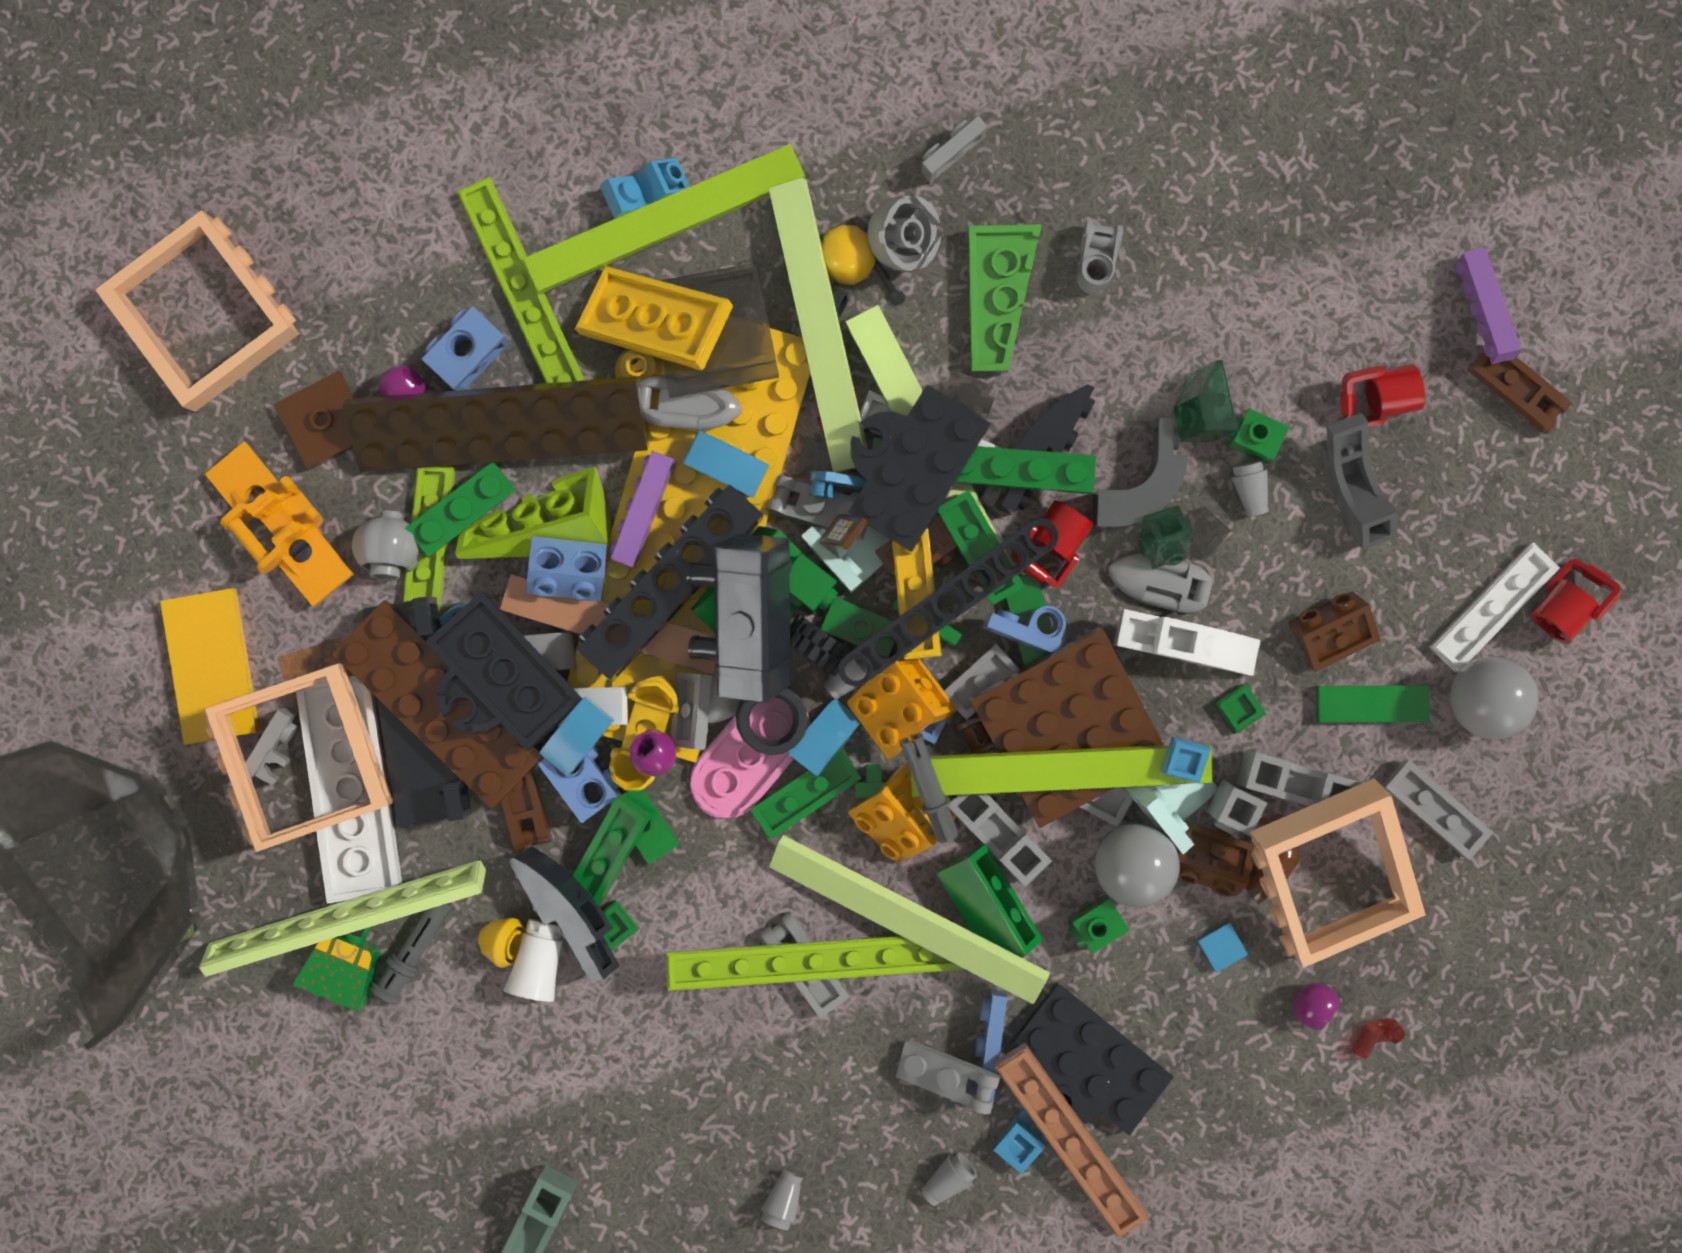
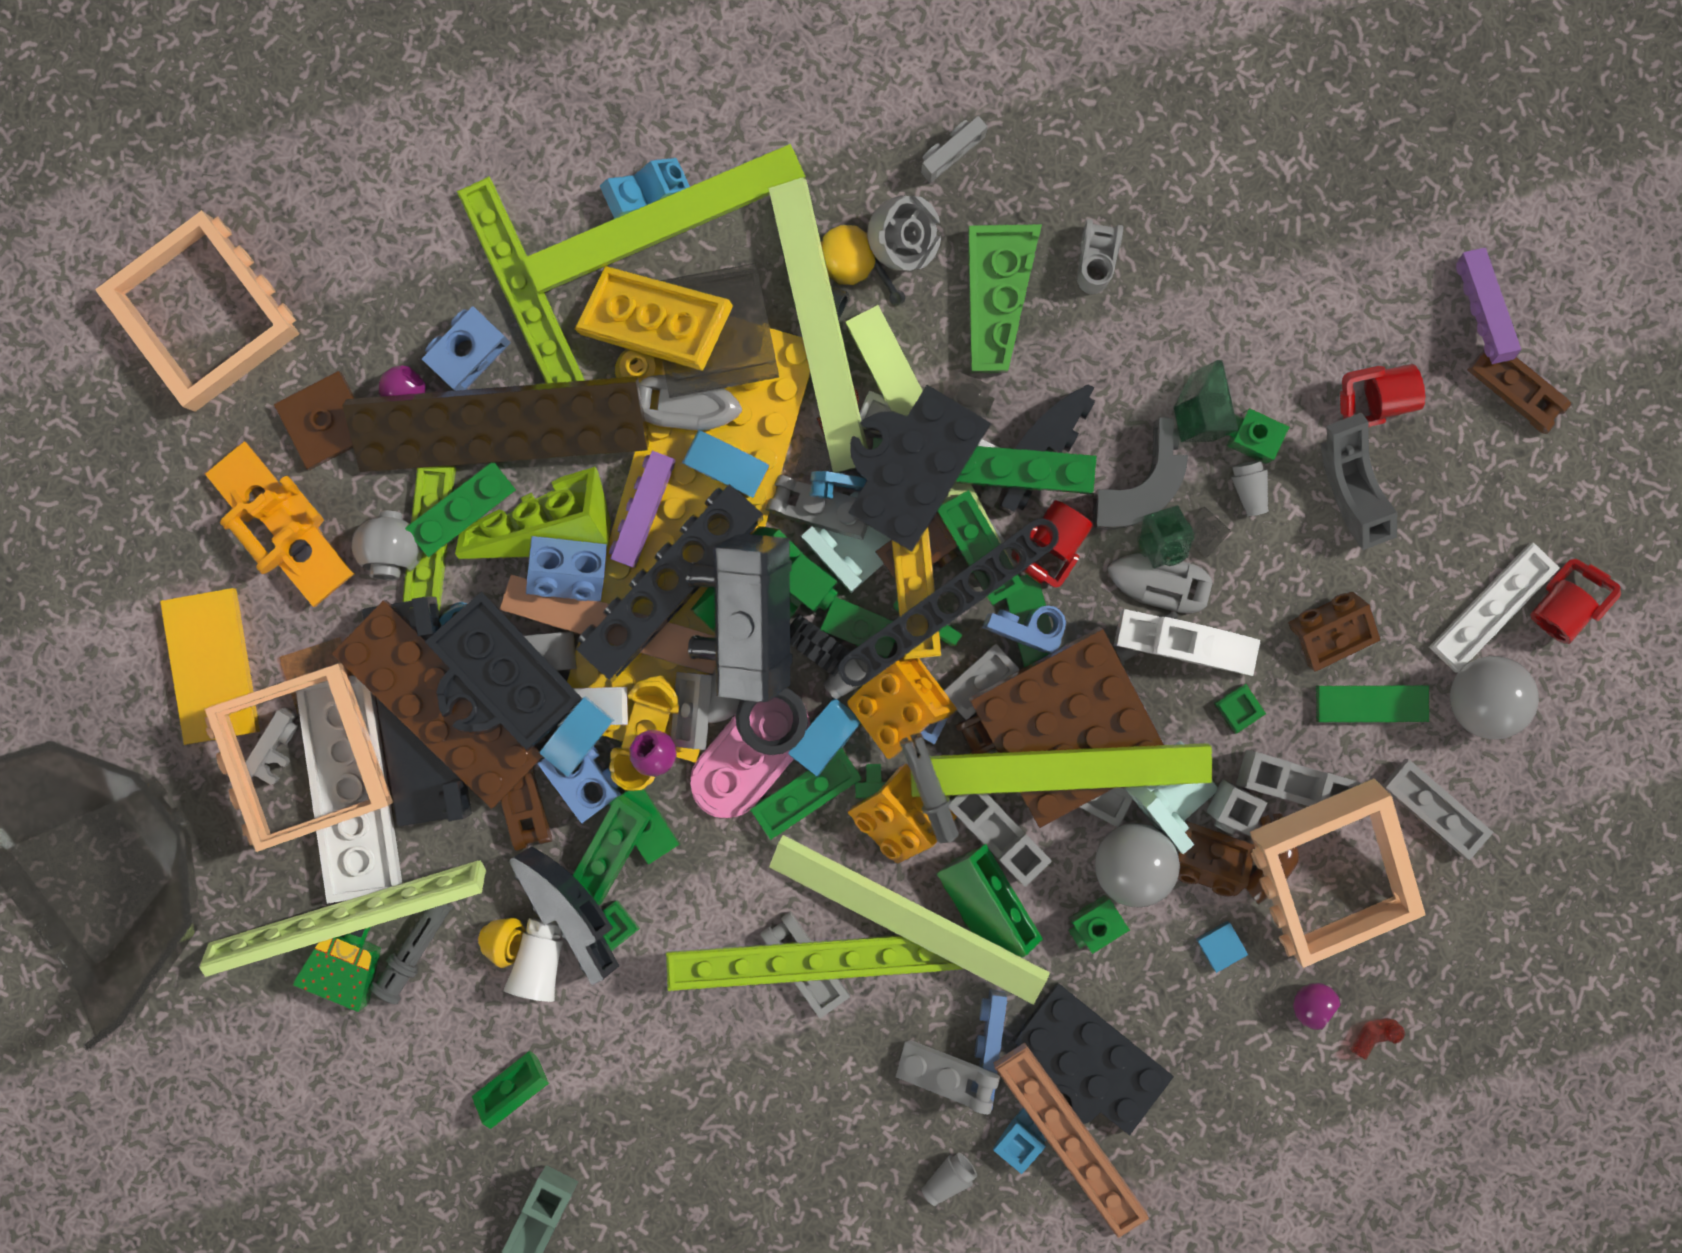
light grey cone [761,1170,803,1230] -> none
slope [819,514,867,558] -> none
dark azure tile [1161,736,1211,784] -> none
none -> green plate [471,1051,549,1129]

